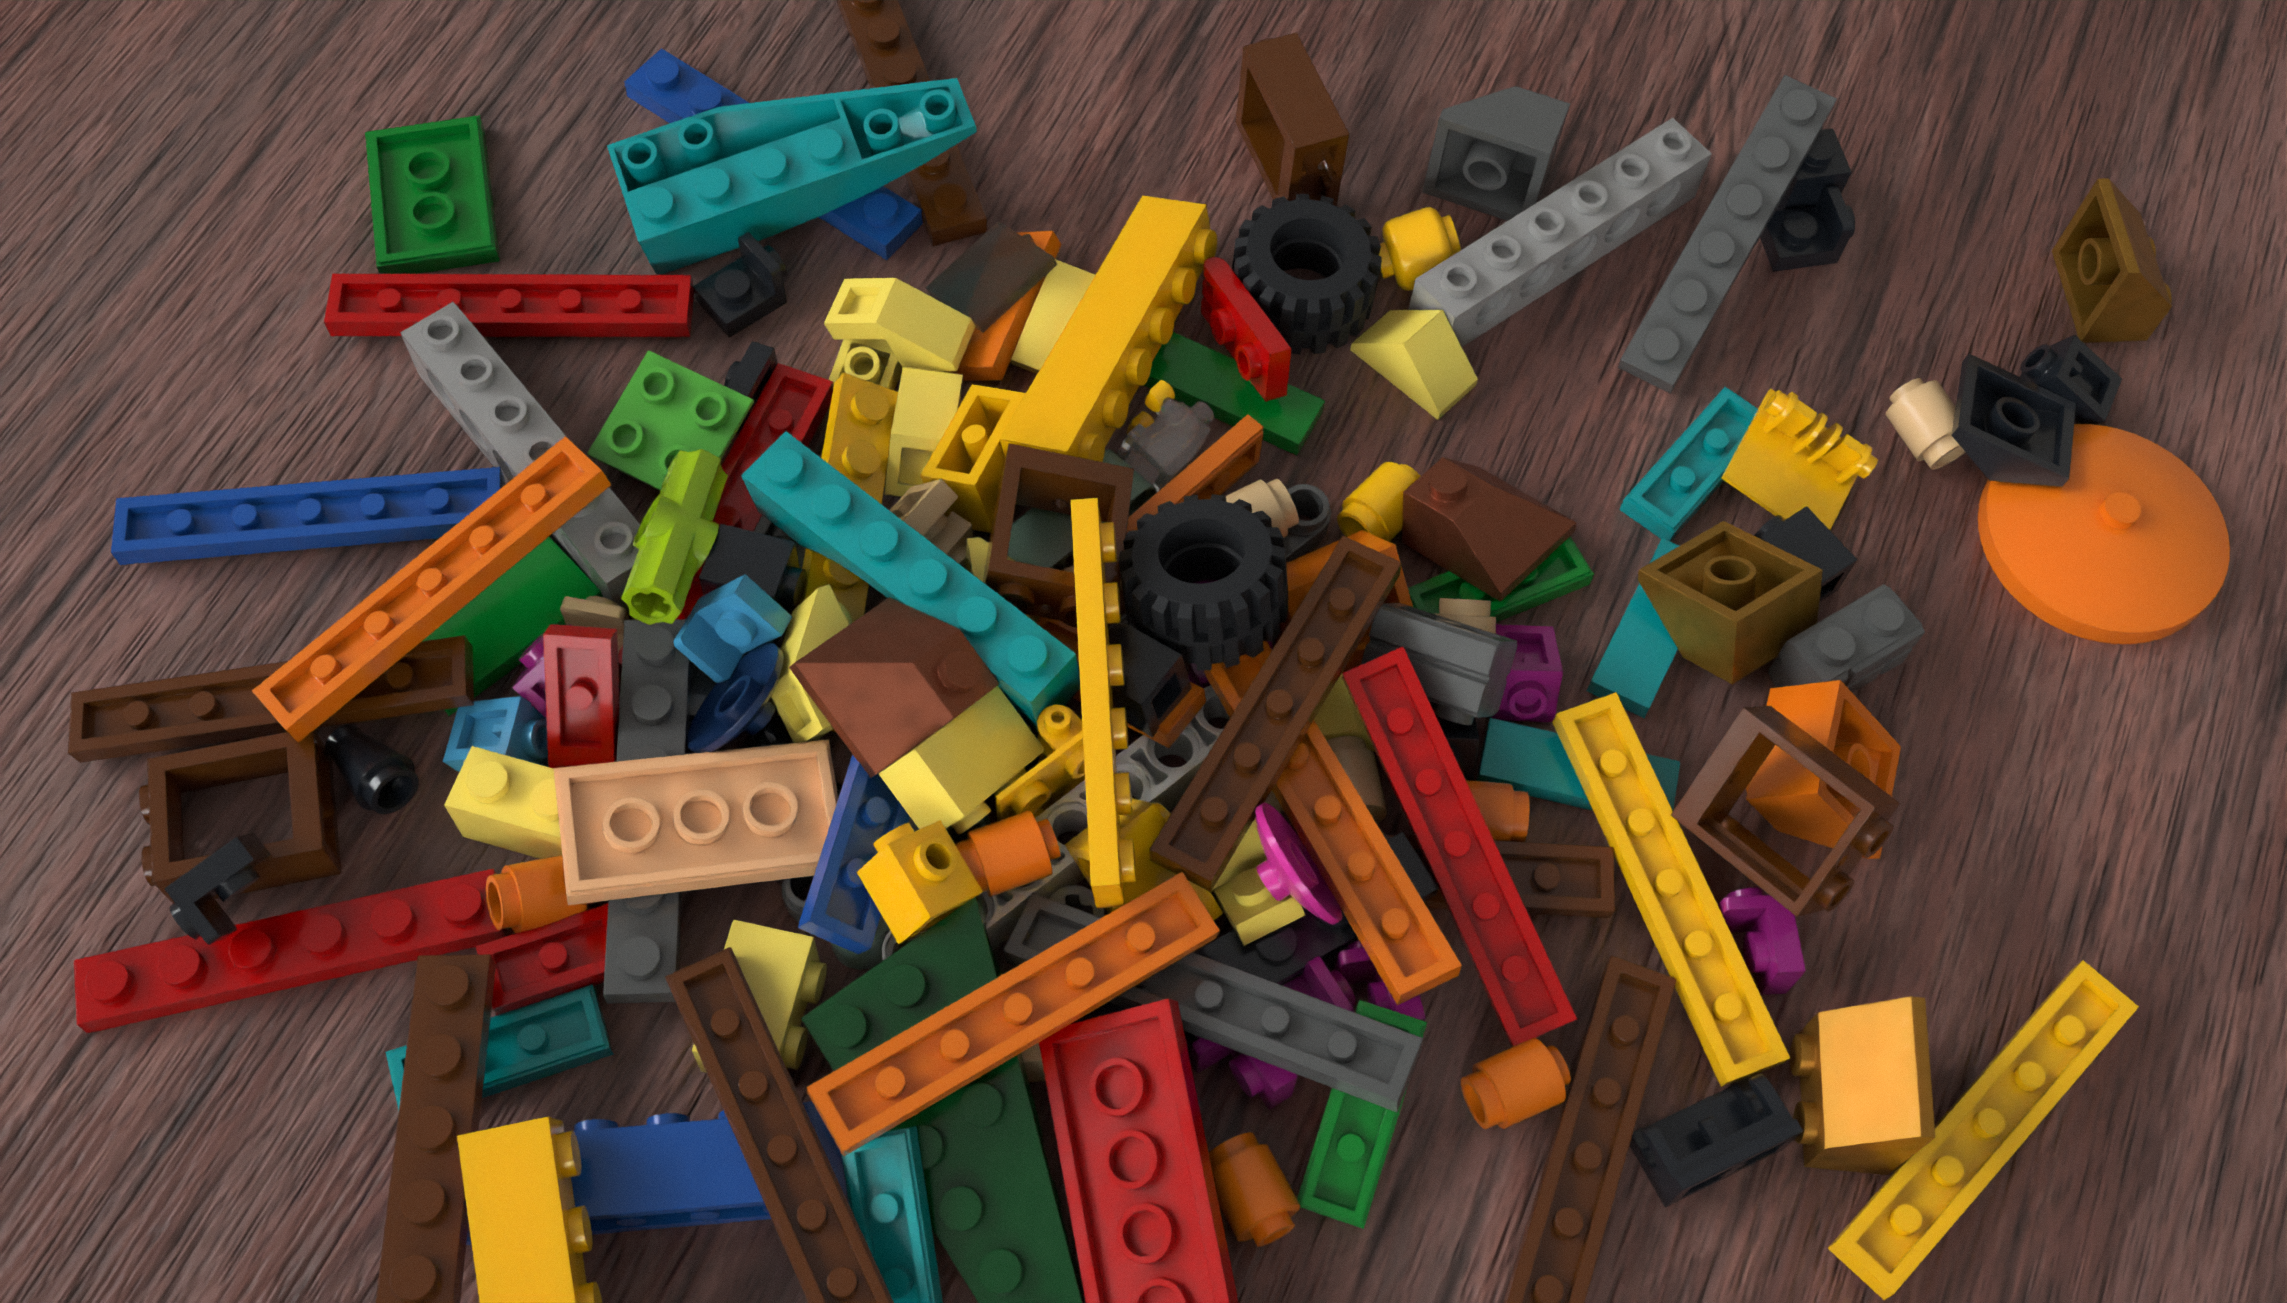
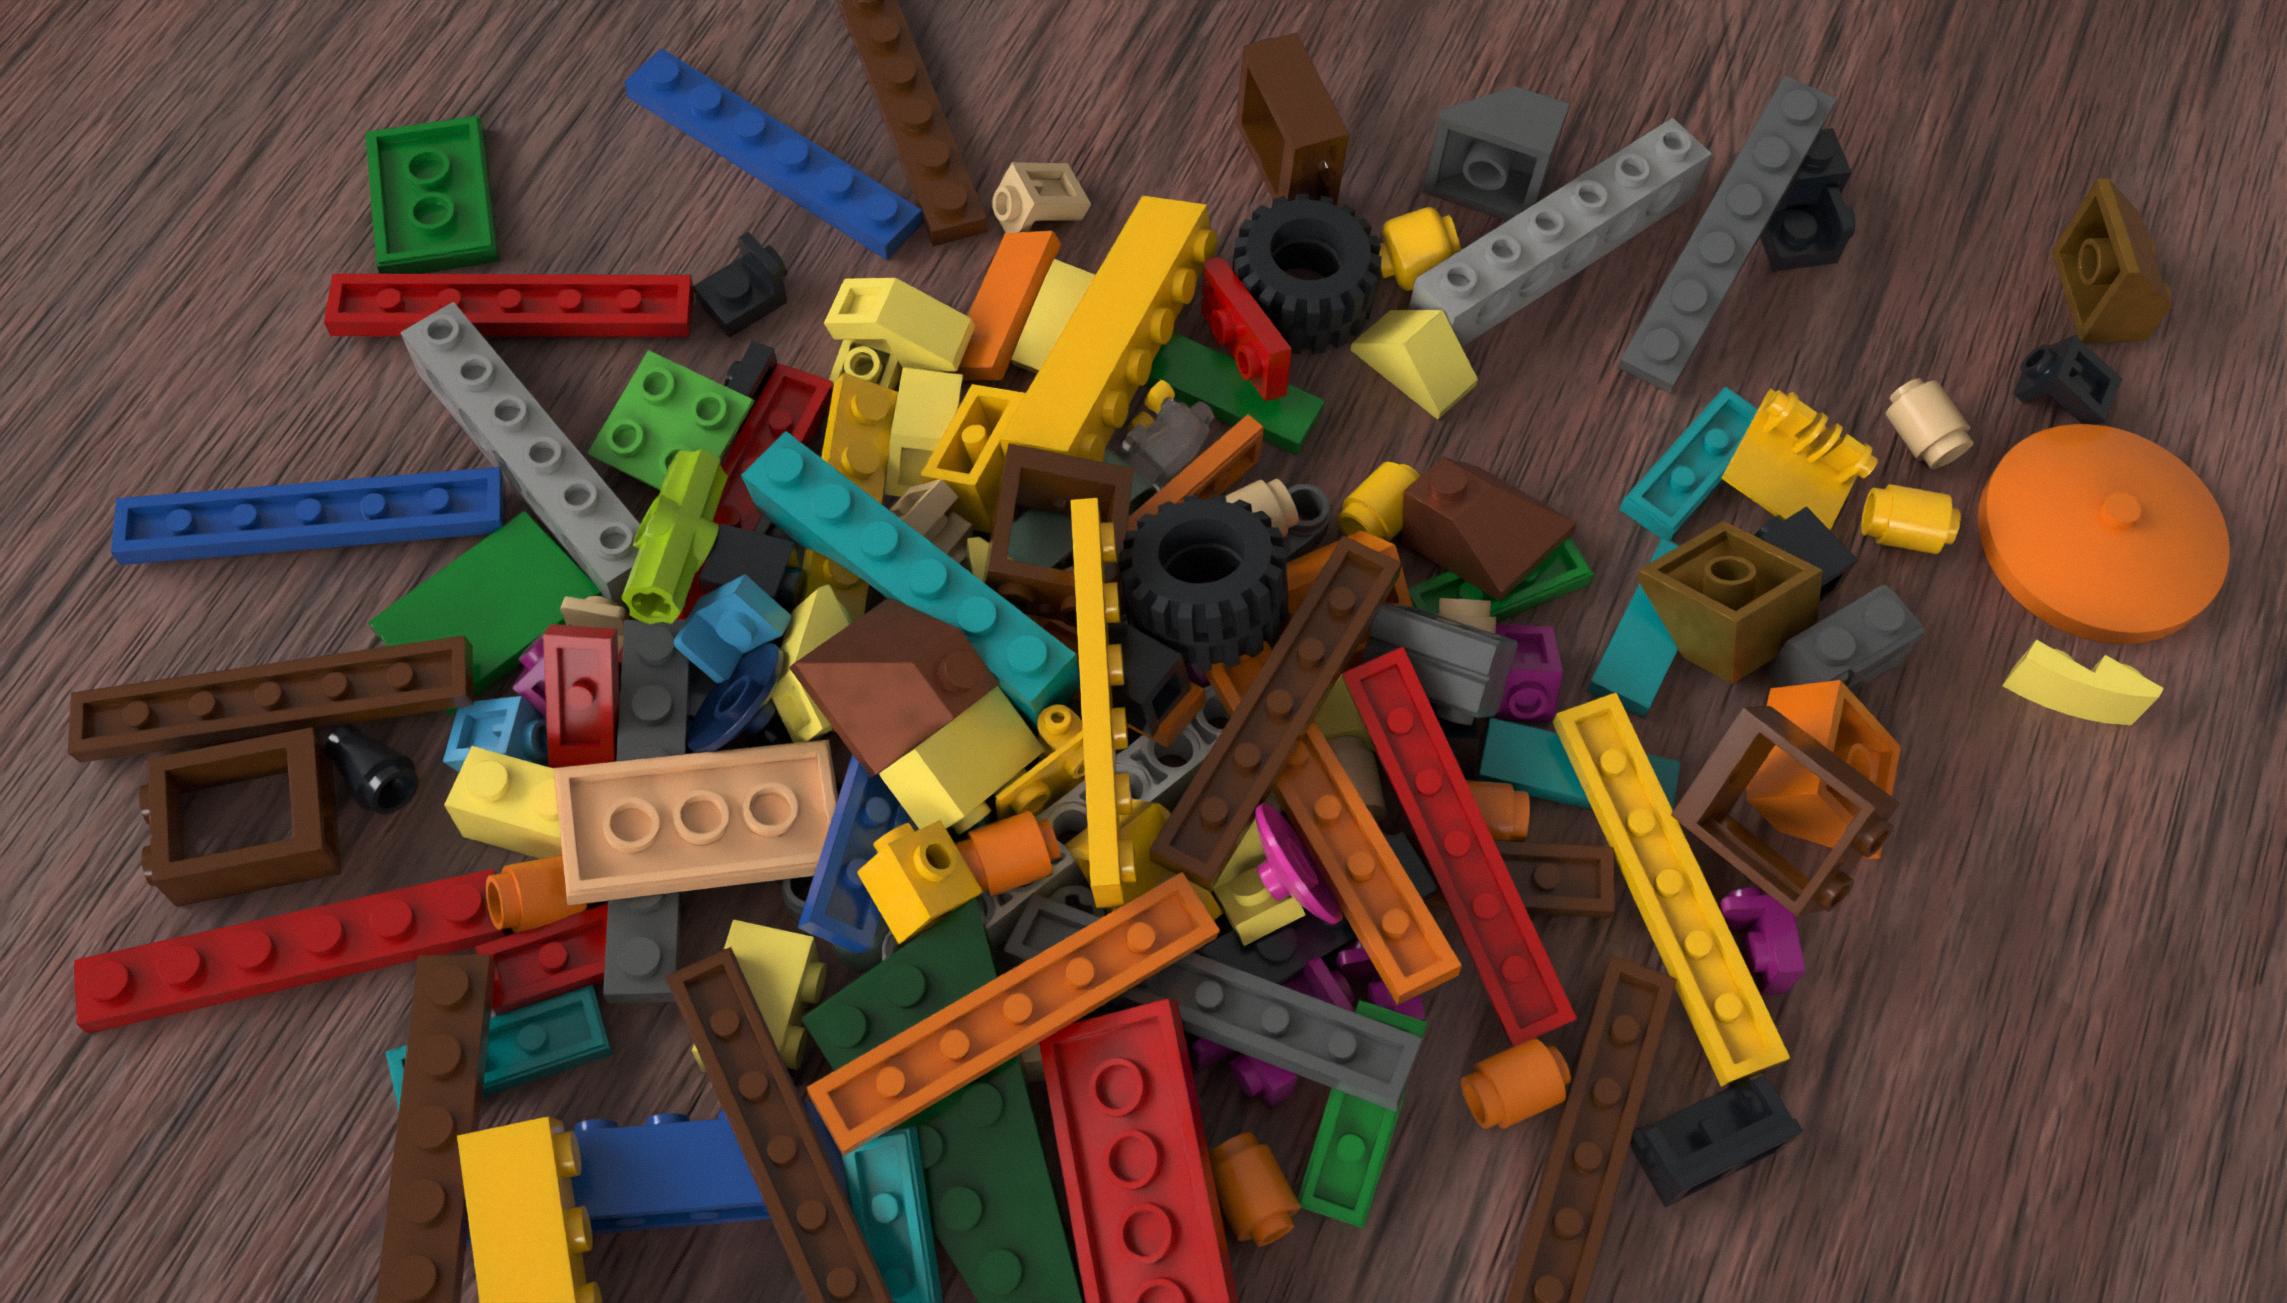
black bracket [164,833,271,945] -> none
orange plate [252,436,611,743] -> none
teal wedge [607,78,977,275] -> none
clear smoke piece [925,221,1058,333] -> none
slope [1790,996,1935,1175] -> none
yellow plate [1828,960,2139,1300] -> none
black slope [1951,354,2076,487] -> none
none -> tan bracket [991,162,1091,233]
none -> yellow brick [1861,484,1961,554]
none -> light yellow slope [2002,639,2164,725]

